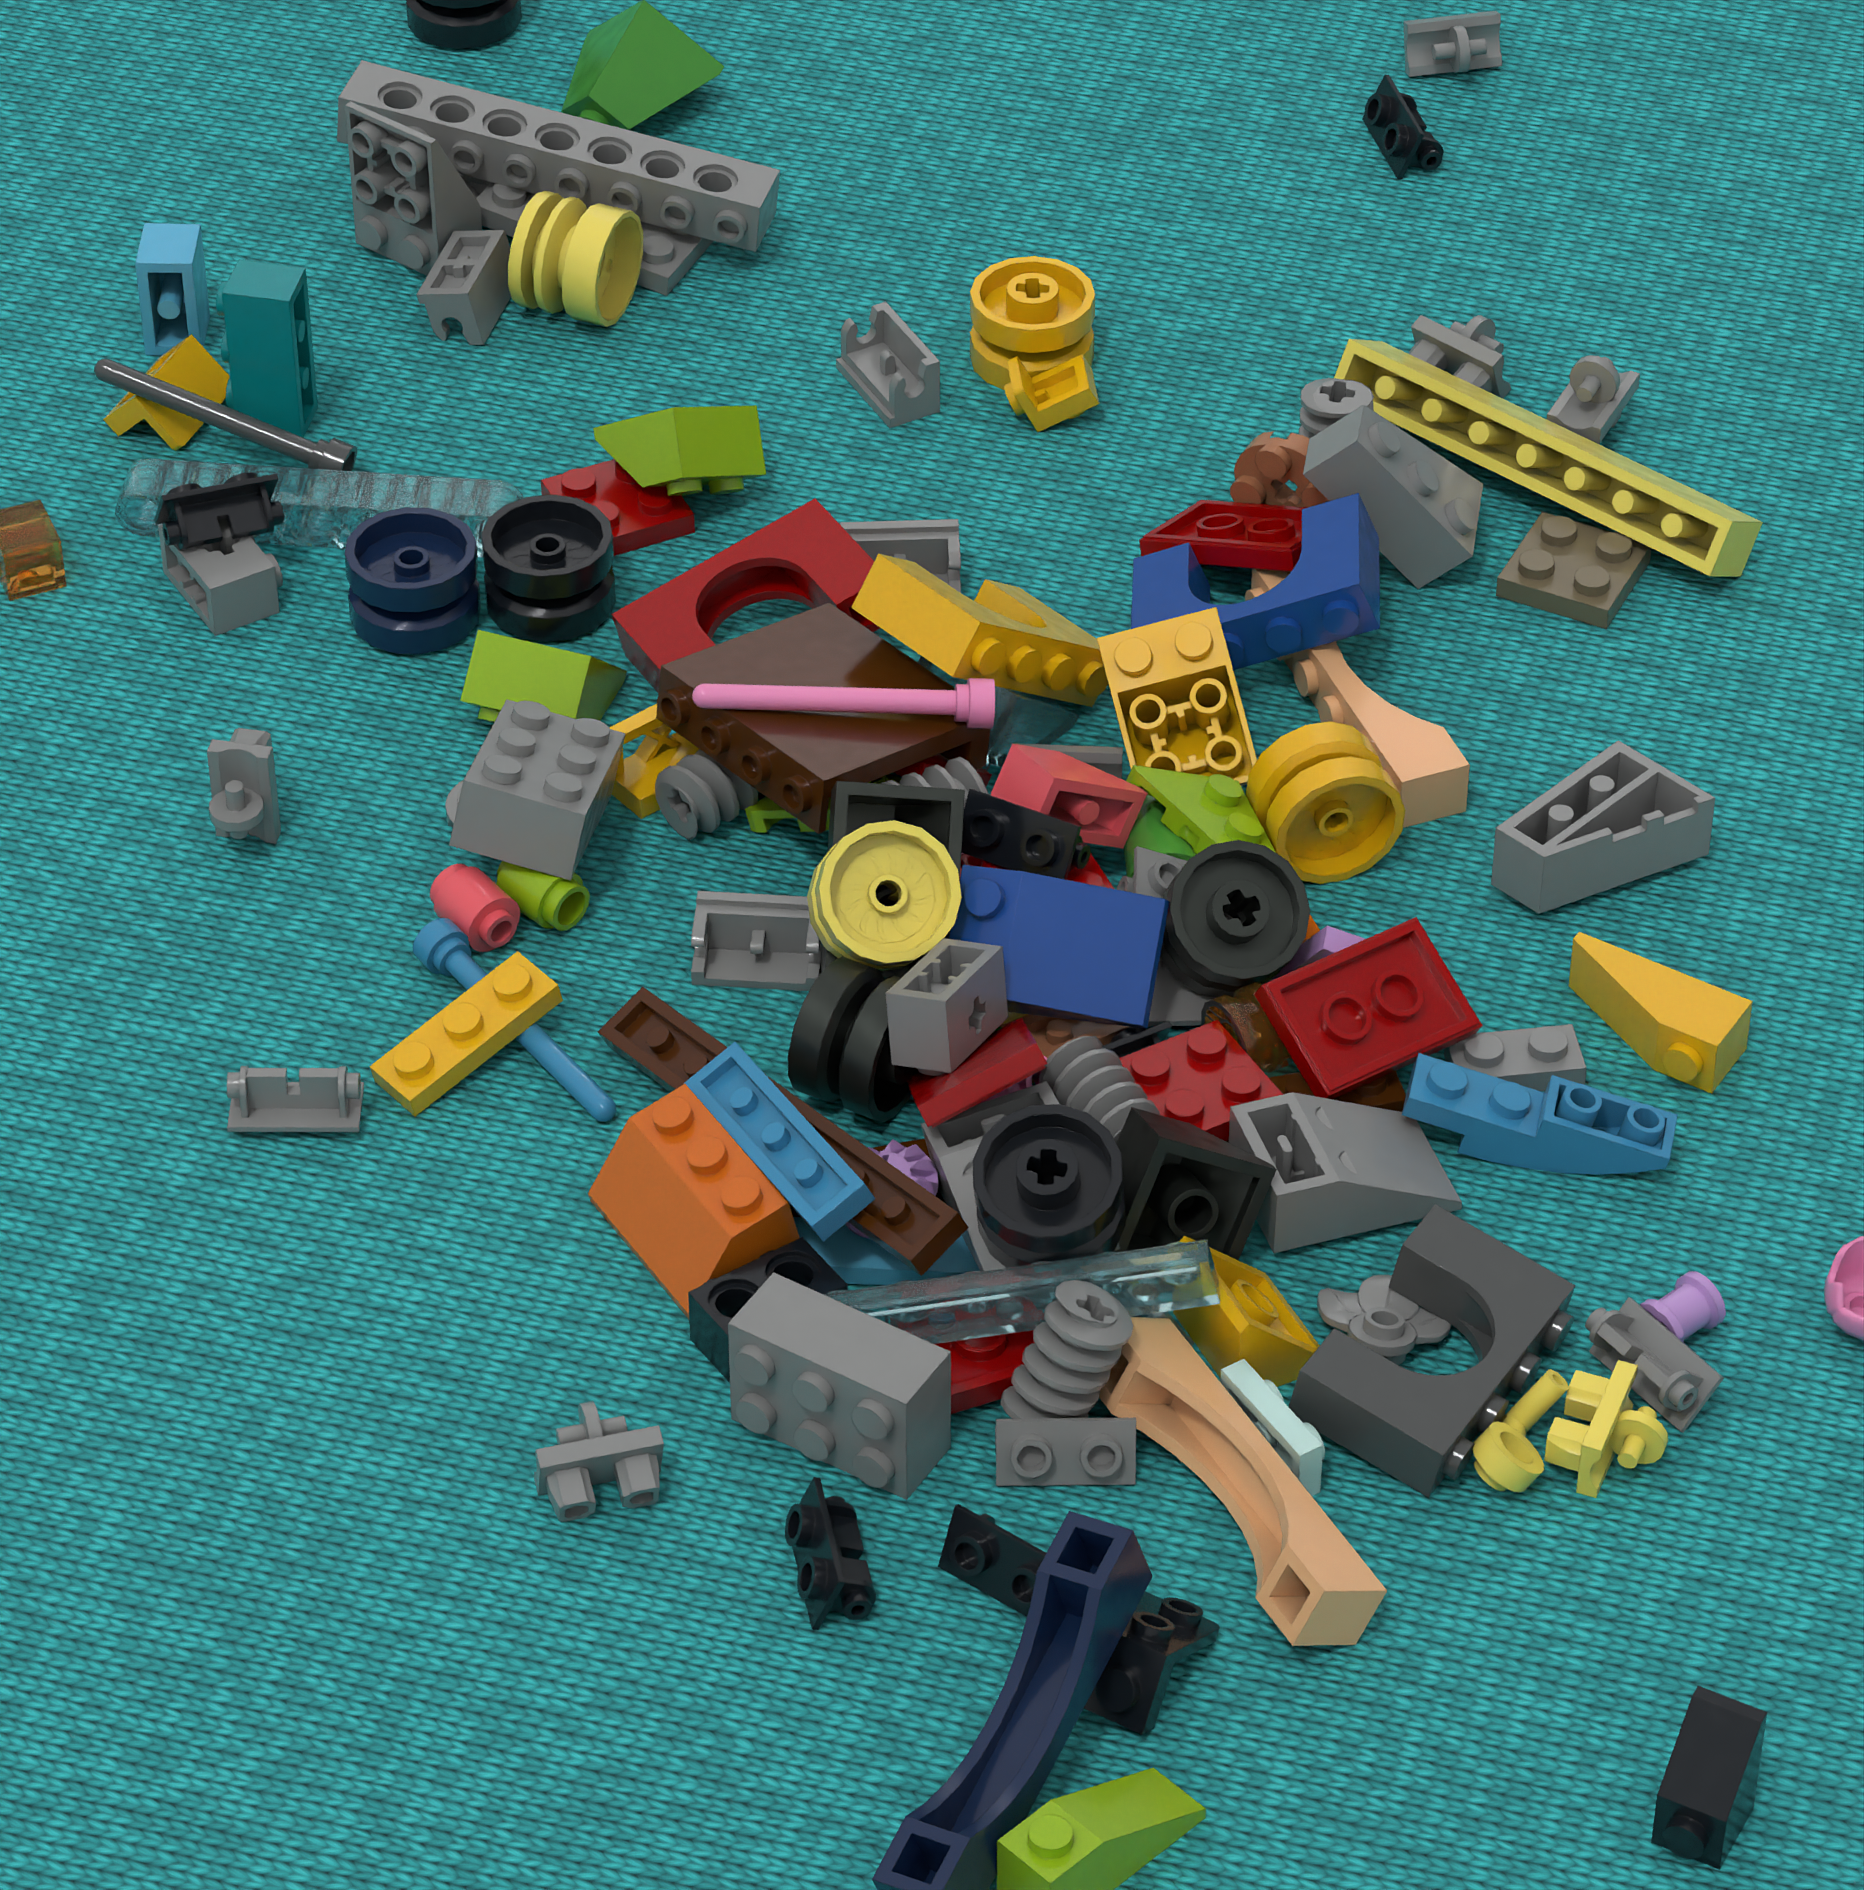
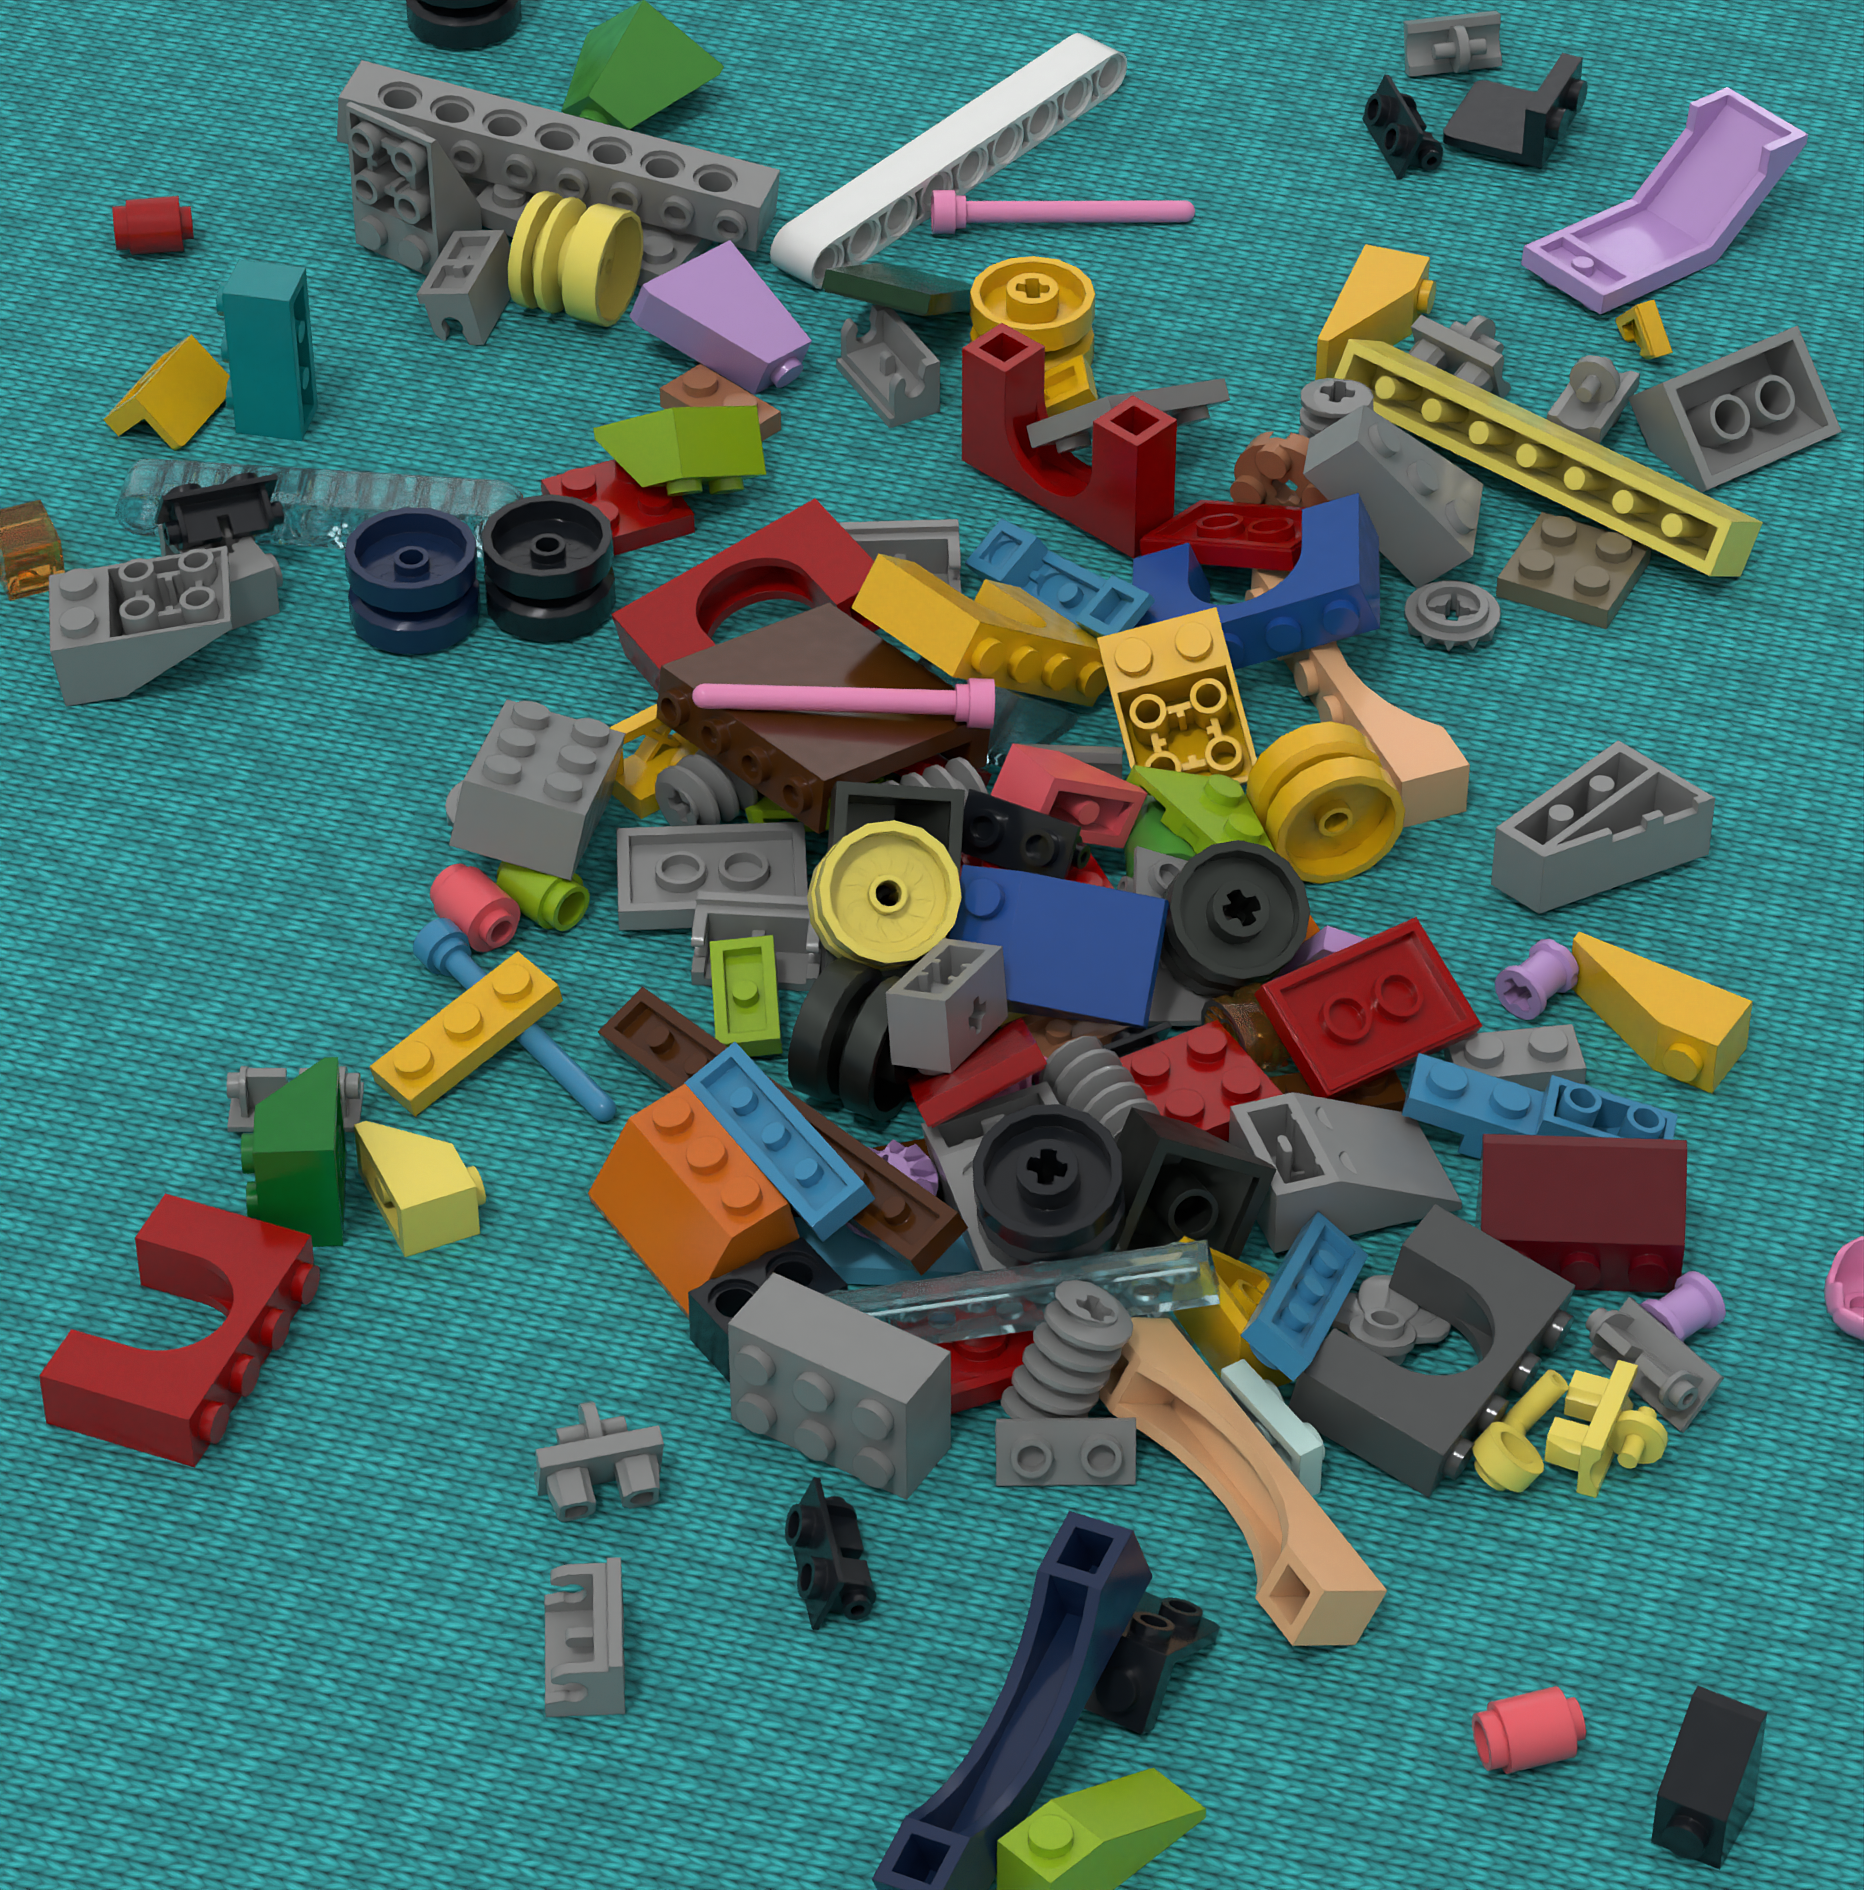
dark grey piece [94,359,357,490] -> none
medium azure brick [135,223,210,356] -> none
light grey hips [207,728,281,844] -> none
lime slope [460,630,627,723] -> none
black hinge [938,1504,1046,1617] -> none
none -> red arch [39,1193,320,1468]
none -> light grey slope [49,546,233,706]
none -> red brick [112,196,194,255]
none -> green slope [241,1057,347,1247]
none -> light yellow slope [354,1121,486,1257]
none -> light grey hinge [544,1557,625,1717]
none -> light grey plate [616,822,808,931]
none -> lavender slope [629,240,812,395]
none -> nougat plate [660,363,781,441]
none -> lime plate [709,935,783,1057]
none -> white beam [770,33,1127,289]
none -> dark green tile [822,262,973,316]
none -> bright pink piece [931,190,1195,234]
none -> red arch [962,323,1177,559]
none -> dark azure slope [965,518,1155,639]
none -> light grey plate [1026,378,1230,454]
none -> dark azure plate [1240,1211,1369,1381]
none -> yellow slope [1315,244,1436,380]
none -> light grey gear [1404,581,1500,652]
none -> black bracket [1443,53,1588,168]
none -> coral brick [1472,1686,1586,1774]
none -> dark red slope [1475,1134,1687,1293]
none -> lavender bush [1495,939,1579,1020]
none -> lavender windscreen [1521,87,1808,315]
none -> yellow tile [1615,300,1673,359]
none -> light grey slope [1628,325,1842,492]

